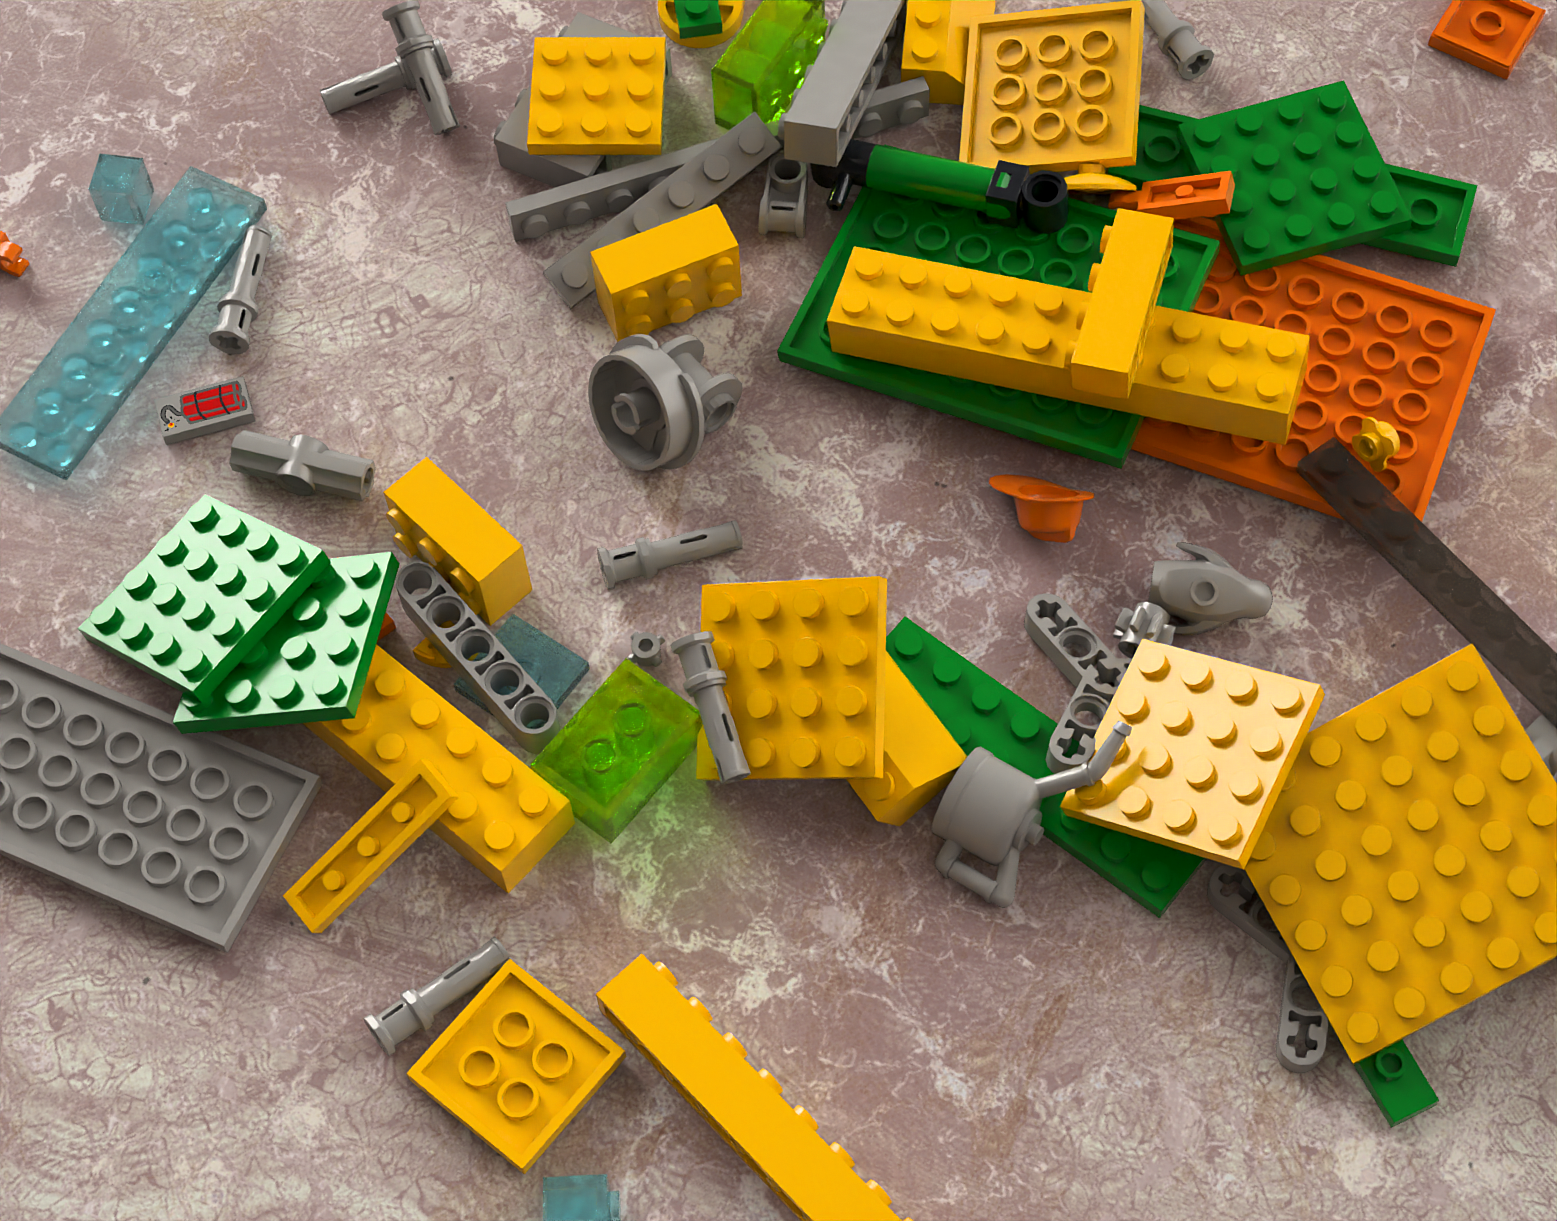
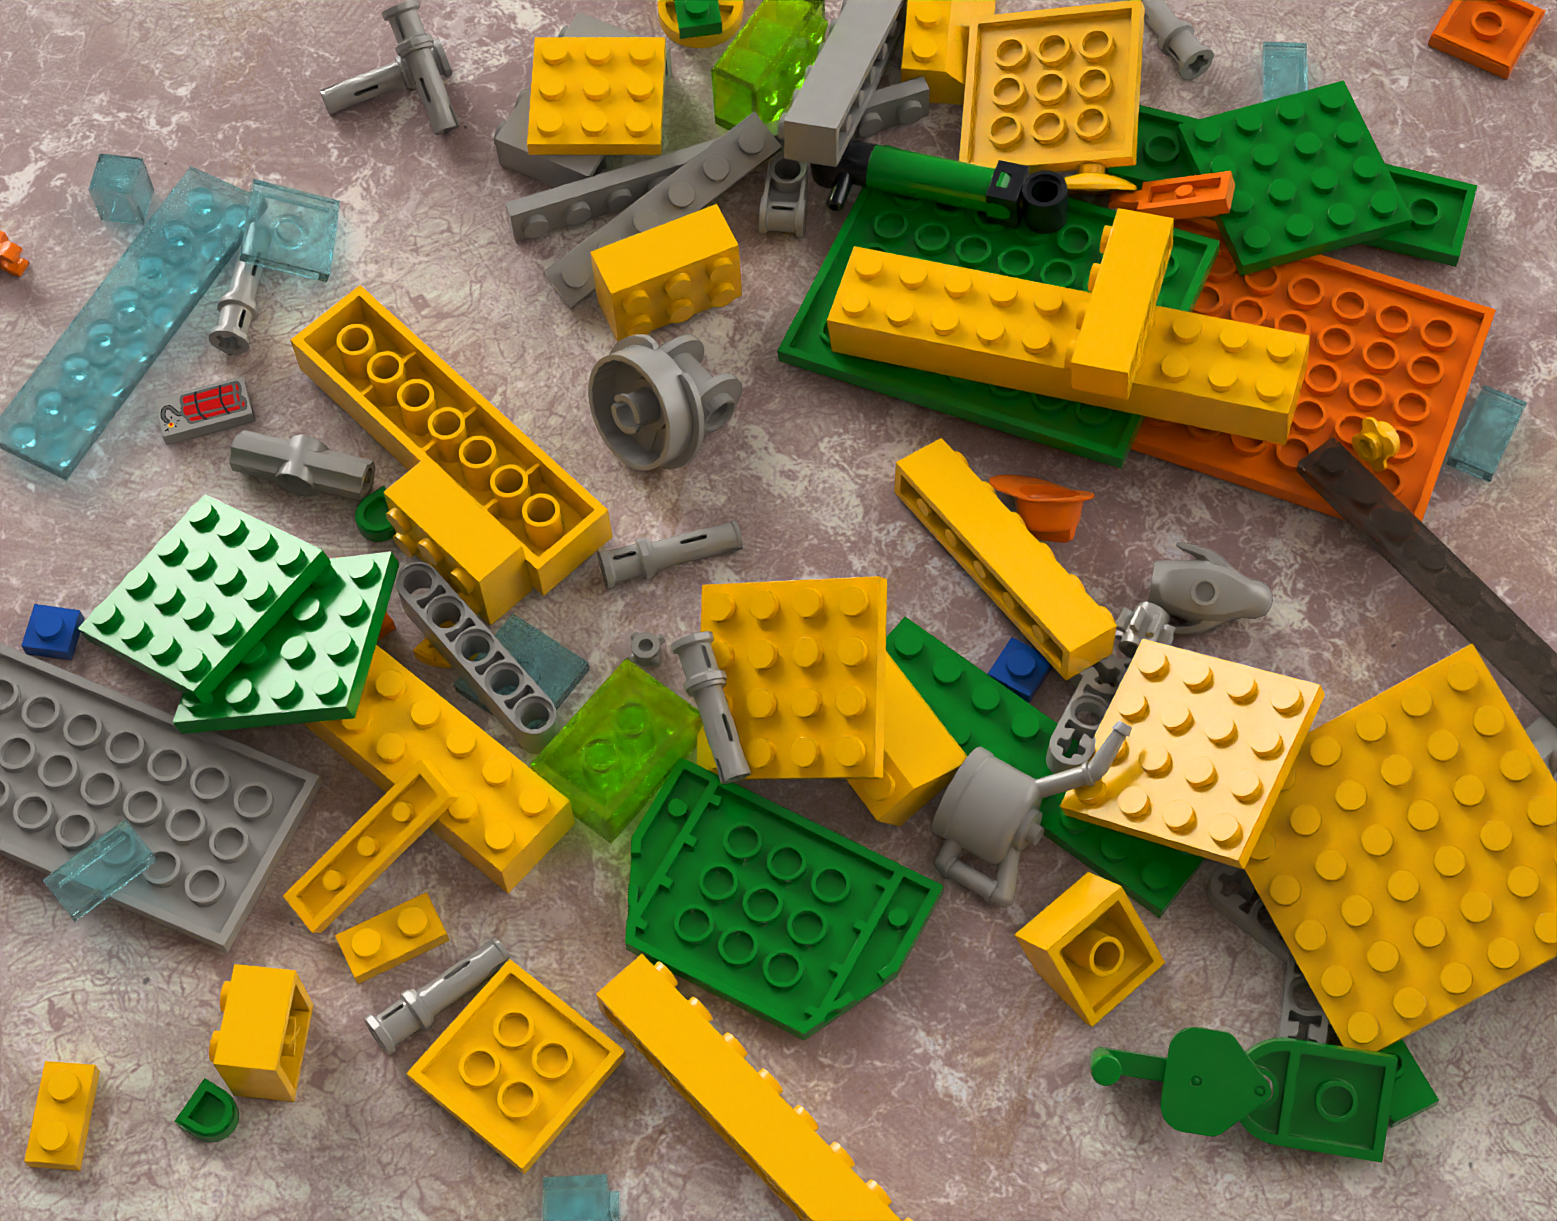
none -> blue plate [21,604,85,661]
none -> yellow plate [24,1061,100,1171]
none -> clear light blue tile [42,819,157,922]
none -> green tile [174,1078,239,1142]
none -> yellow brick [209,964,314,1102]
none -> clear light blue tile [239,179,340,282]
none -> yellow brick [290,285,613,596]
none -> yellow plate [335,892,450,984]
none -> green tile [355,485,396,542]
none -> green plate [625,757,944,1040]
none -> yellow brick [894,438,1117,681]
none -> blue plate [987,637,1053,703]
none -> yellow slope [1014,872,1166,1027]
none -> green plate [1090,1027,1398,1163]
none -> clear light blue tile [1262,42,1308,102]
none -> clear light blue tile [1447,385,1527,482]

